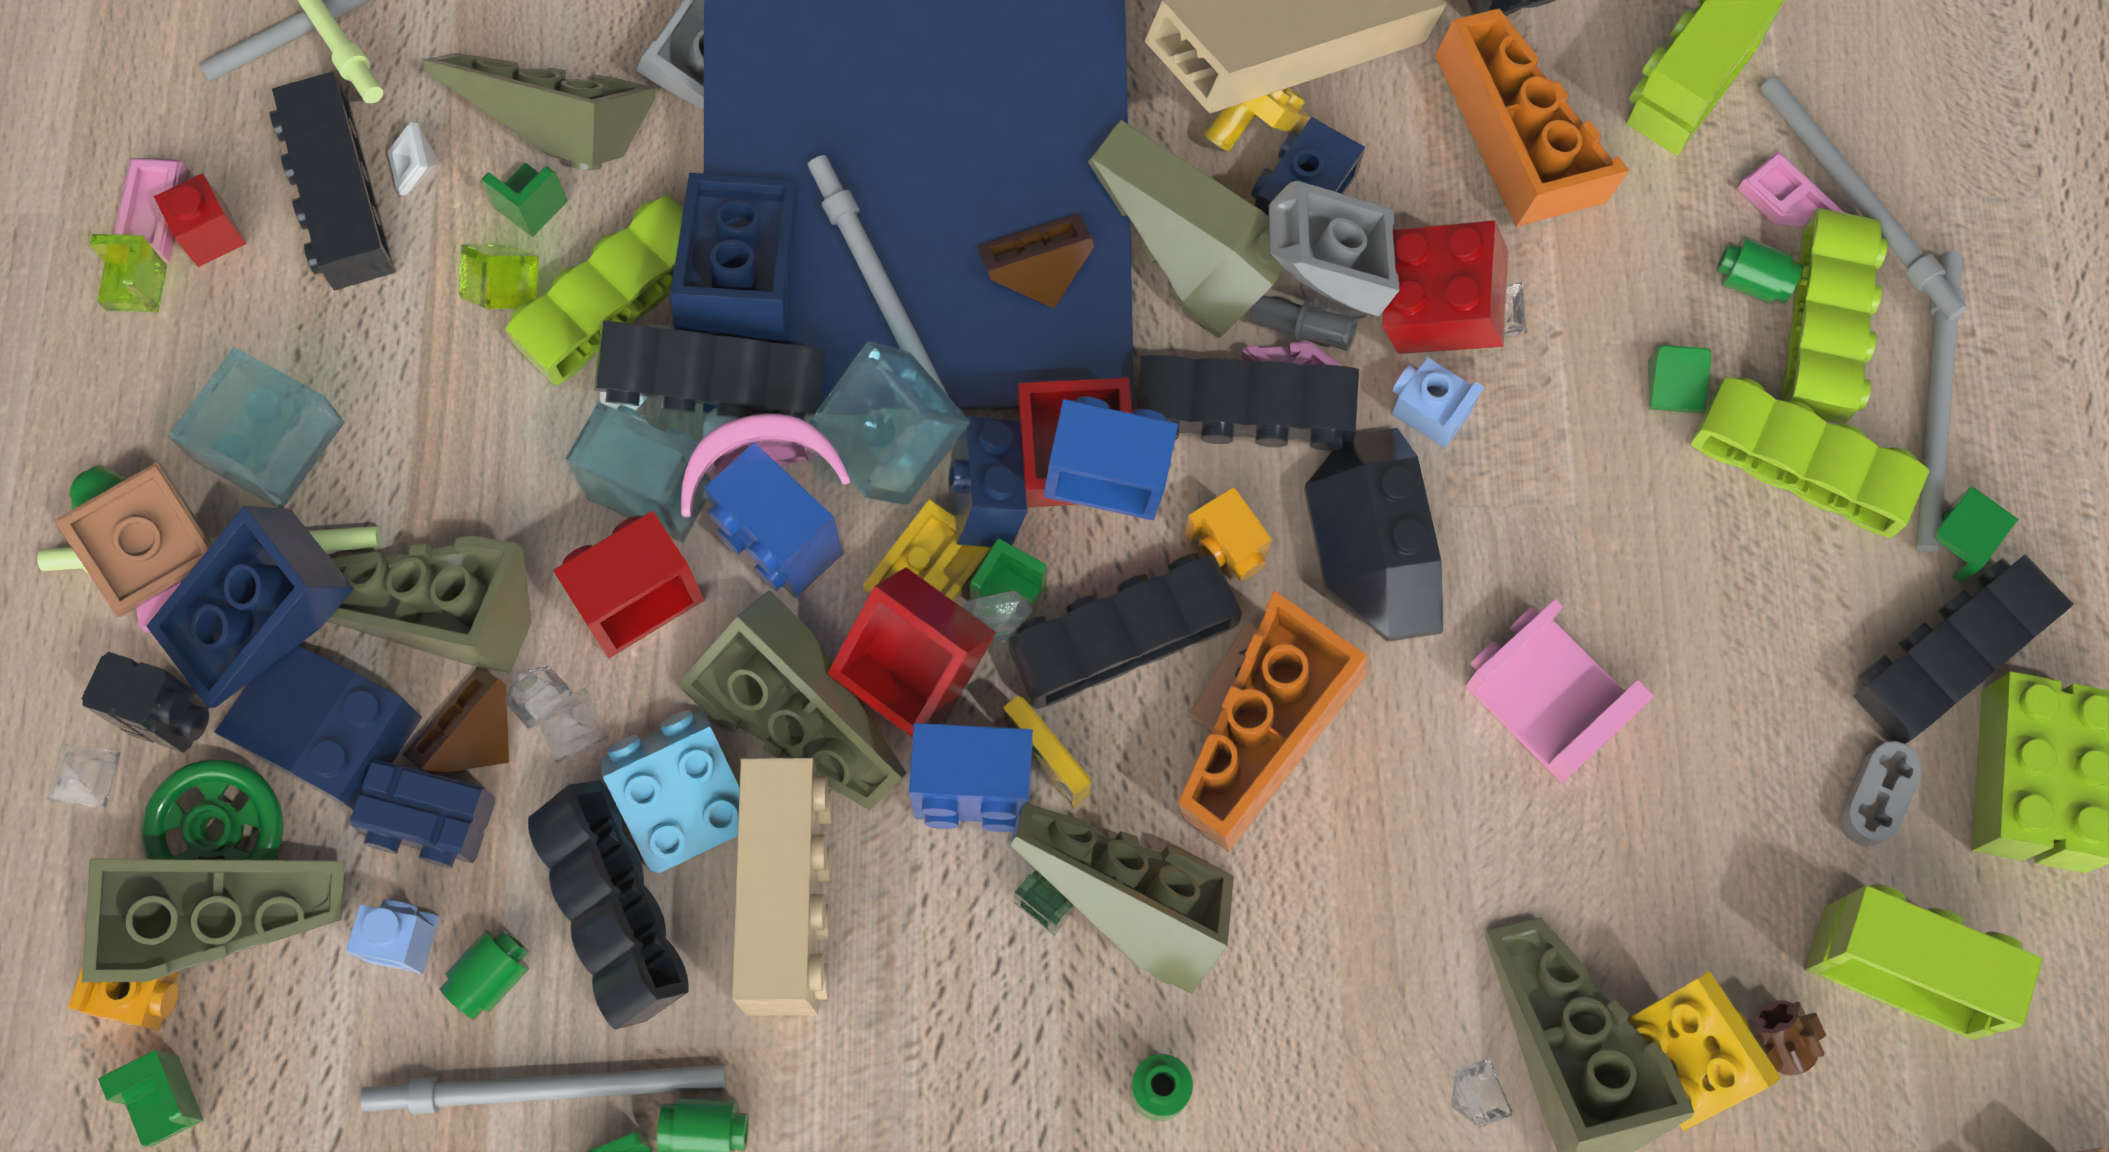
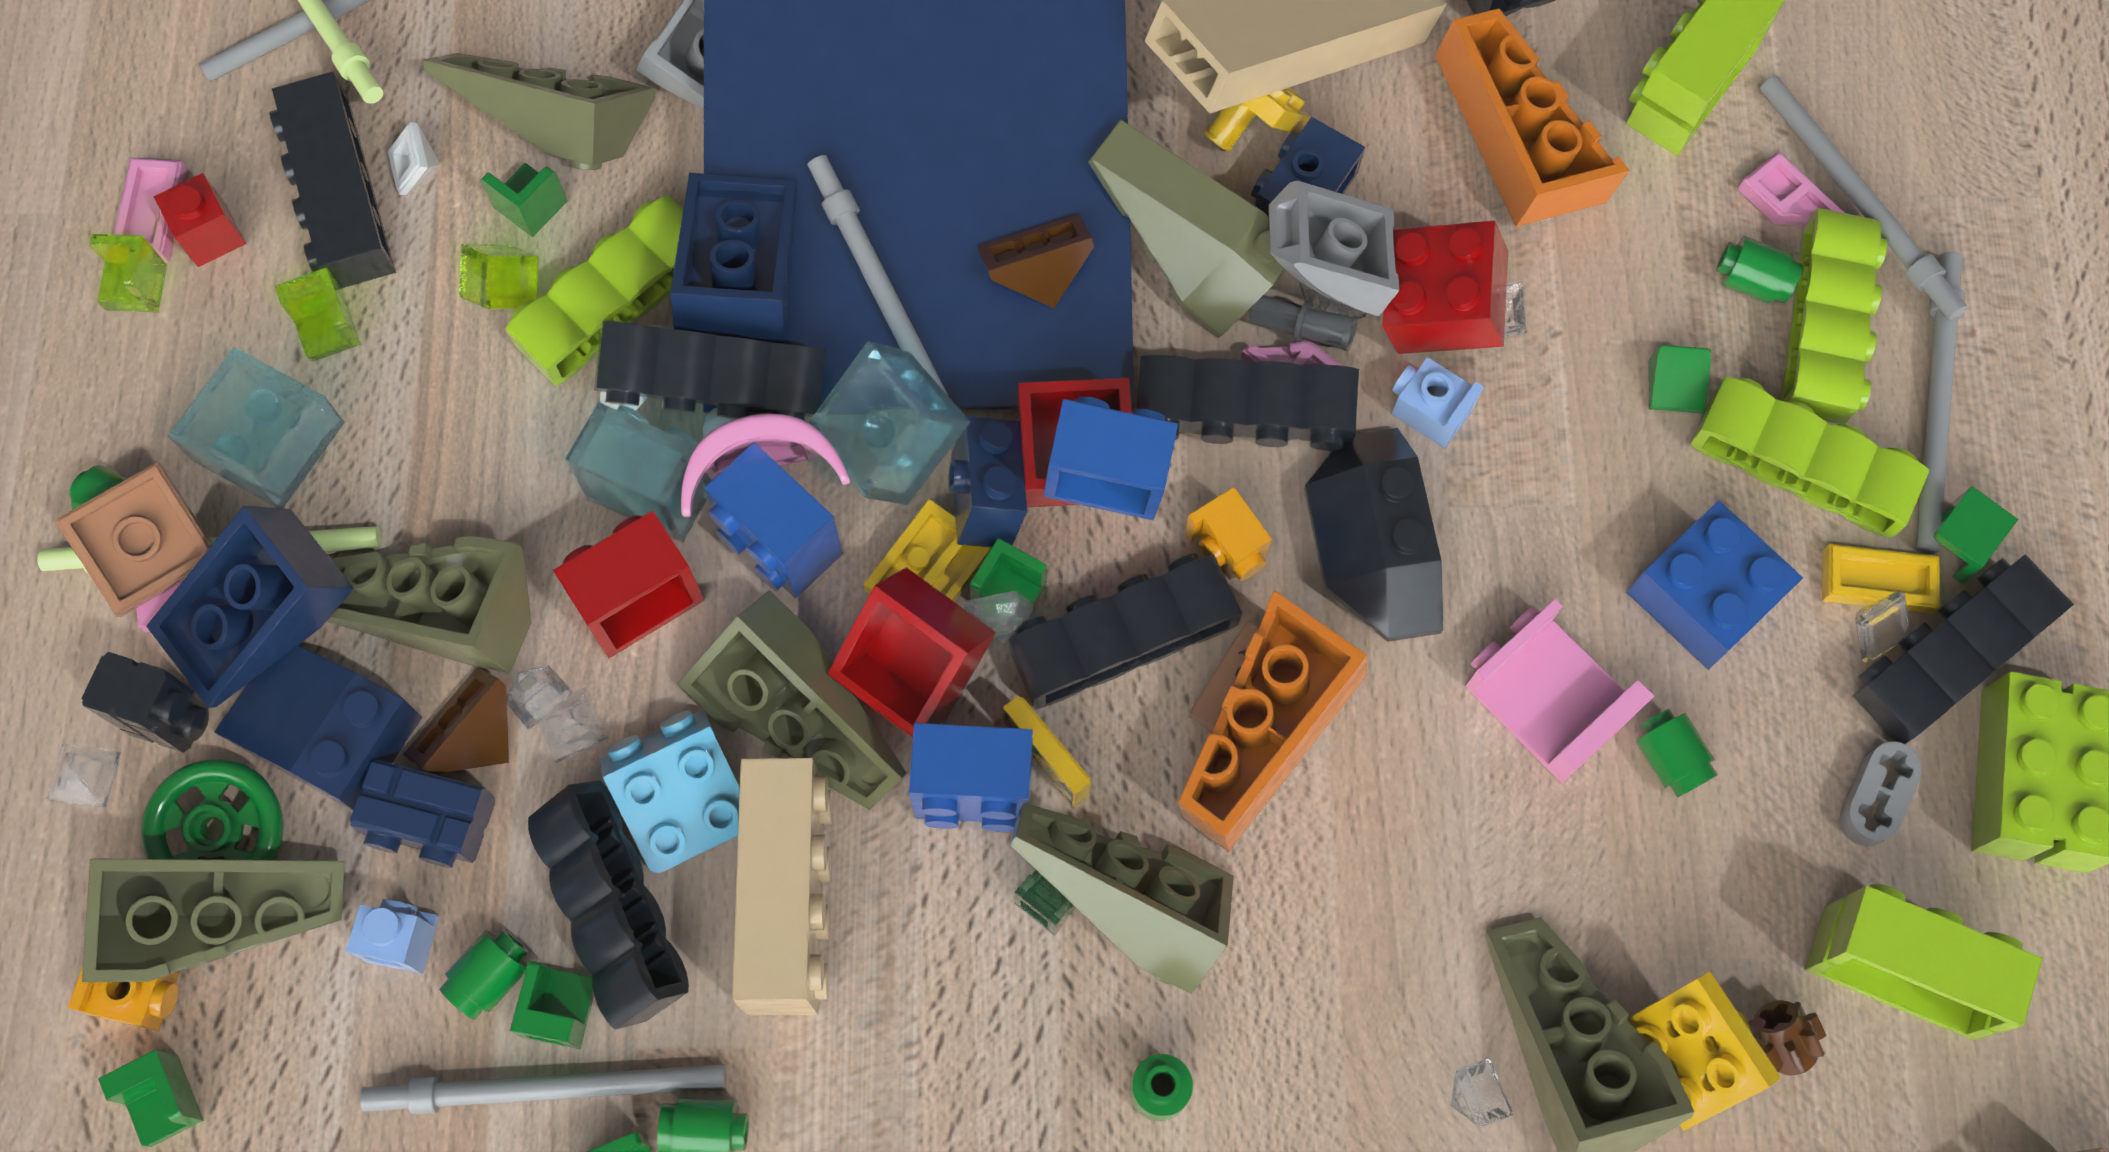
none -> clear neon green panel [275,268,361,362]
none -> green panel [510,960,594,1049]
none -> blue piece [1626,500,1803,670]
none -> green brick [1636,709,1718,798]
none -> yellow tile [1822,544,1940,614]
none -> clear slope [1855,591,1910,664]

